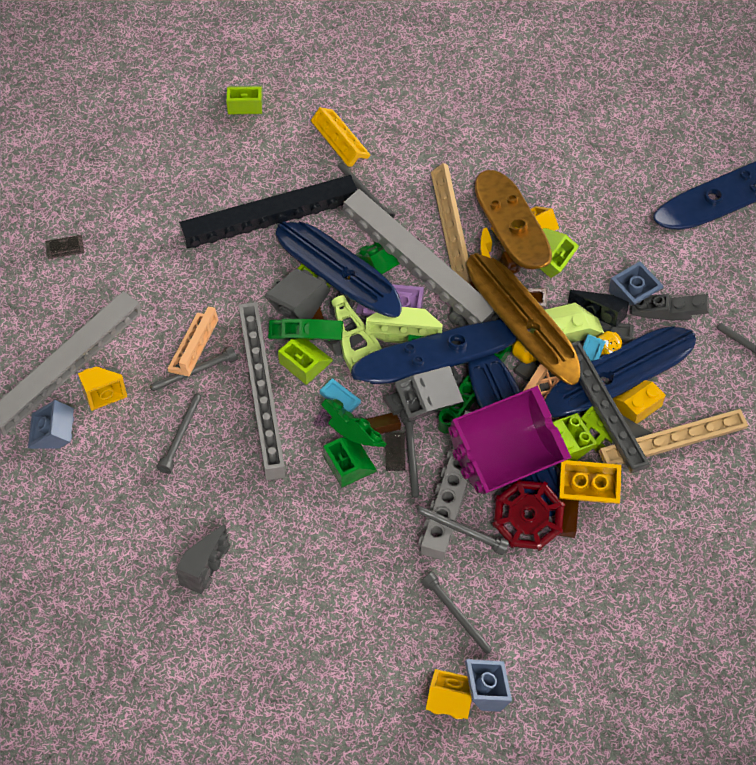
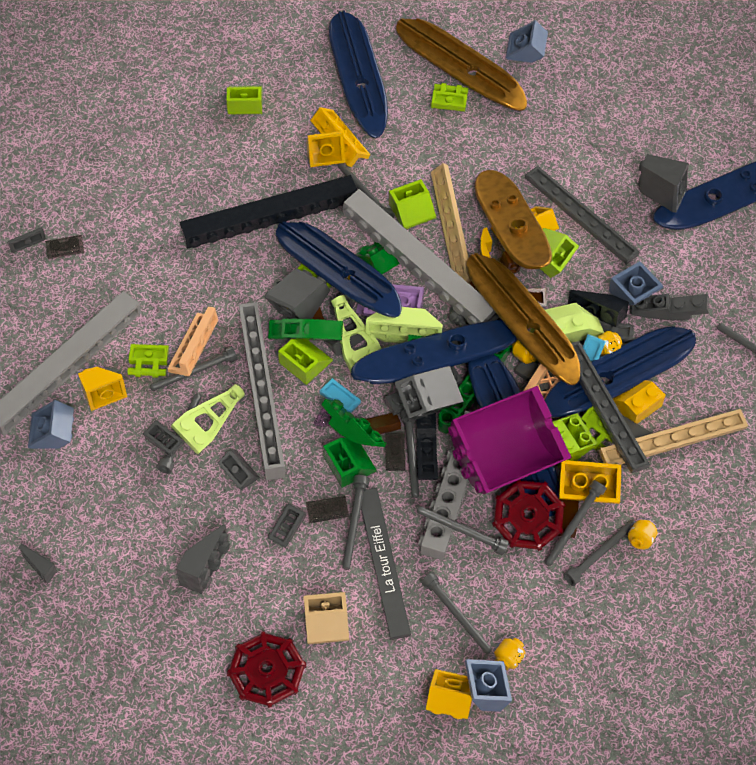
none -> dark grey slope [7,227,46,253]
none -> dark grey slope [19,544,57,584]
none -> lime plate [127,344,169,378]
none -> dark grey slope [143,420,185,457]
none -> yellowish green plate [171,384,245,454]
none -> dark grey slope [217,449,260,490]
none -> dark red plate [227,631,307,708]
none -> dark grey slope [268,503,307,548]
none -> tan slope [304,592,349,644]
none -> yellow slope [306,131,345,167]
none -> clear smoke plate [306,496,349,524]
none -> dark blue piece [329,10,388,138]
none -> dark grey piece [342,475,370,570]
none -> dark grey tile [361,487,411,640]
none -> lime slope [389,179,436,229]
none -> pearl gold piece [396,18,527,111]
none -> black slope [416,413,438,480]
none -> lime plate [431,83,468,112]
none -> yellow head [494,638,526,670]
none -> sand blue slope [506,20,548,63]
none -> dark grey tile [525,166,640,265]
none -> dark grey piece [545,480,607,566]
none -> dark grey piece [563,520,636,586]
none -> yellow head [628,520,658,550]
none -> dark grey slope [638,154,689,213]

